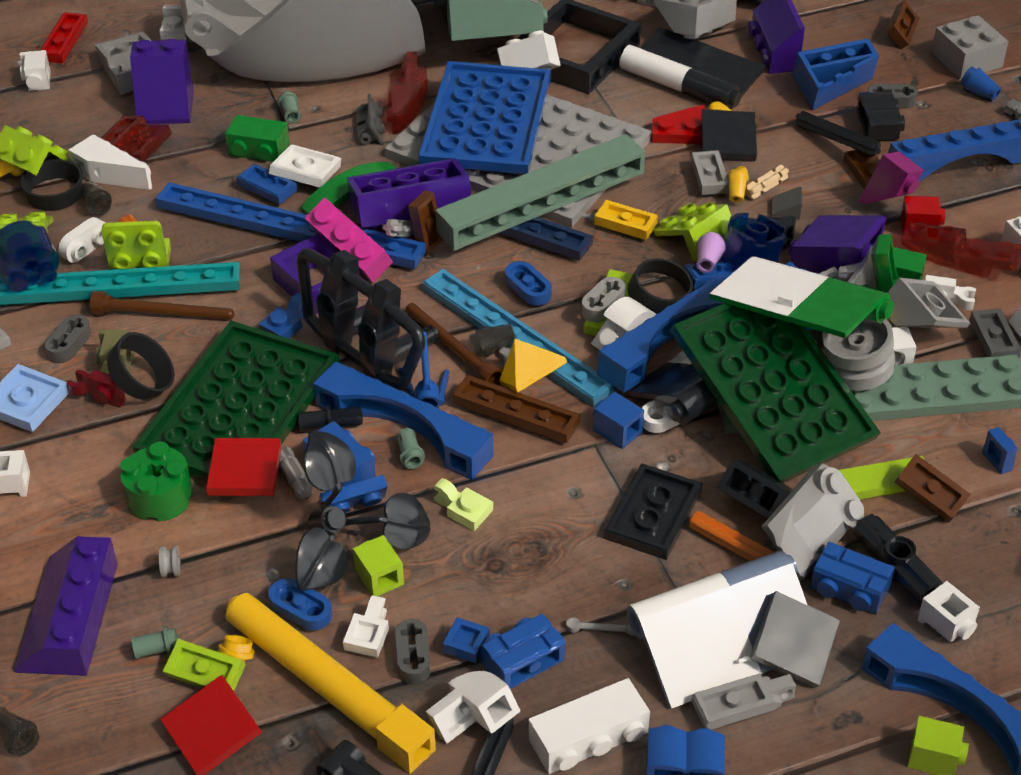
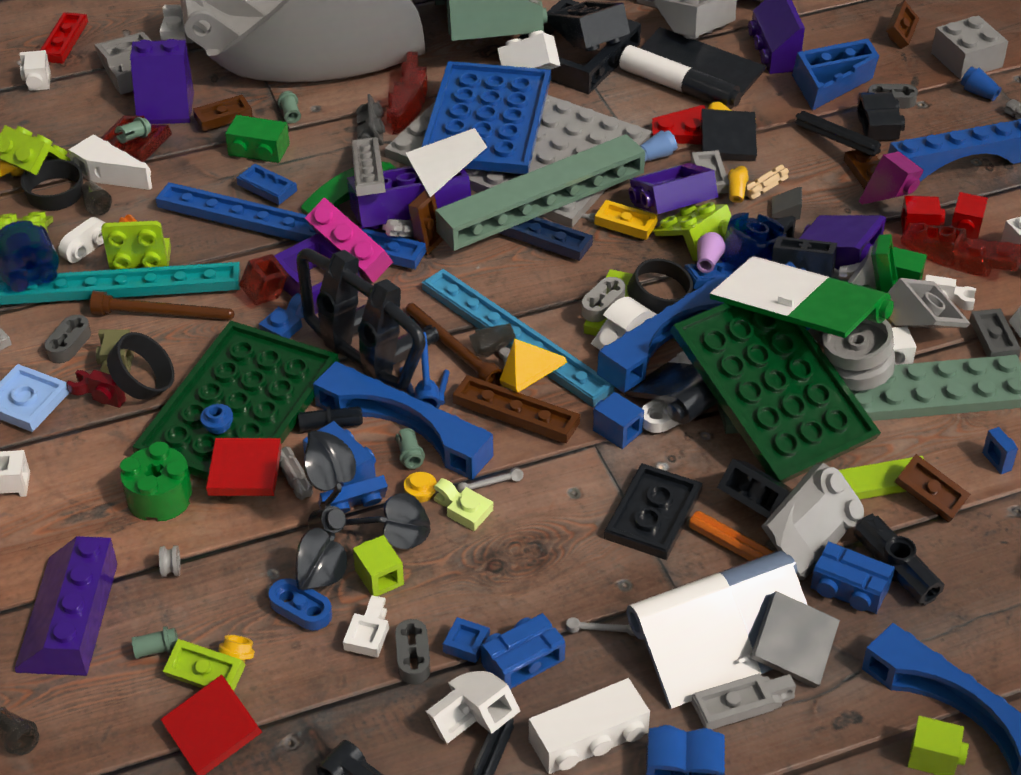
yellow brick [226,593,436,774] -> none
white tile [269,145,341,187] -> none
blue plate [505,261,552,306] -> none
white brick [918,581,980,642] -> none
none -> sand green pin [115,117,151,143]
none -> reddish brown plate [193,95,253,131]
none -> blue plate [200,404,233,434]
none -> clear red brick [239,254,289,305]
none -> light grey tile [351,137,386,196]
none -> yellow plate [404,472,437,503]
none -> white sticker [406,128,487,197]
none -> light grey hinge [457,467,523,493]
none -> black slope [547,1,630,51]
none -> dark purple window [629,163,718,214]
none -> medium blue cone [640,130,677,162]
none -> black hinge [772,237,837,278]
none -> red brick [949,192,988,240]

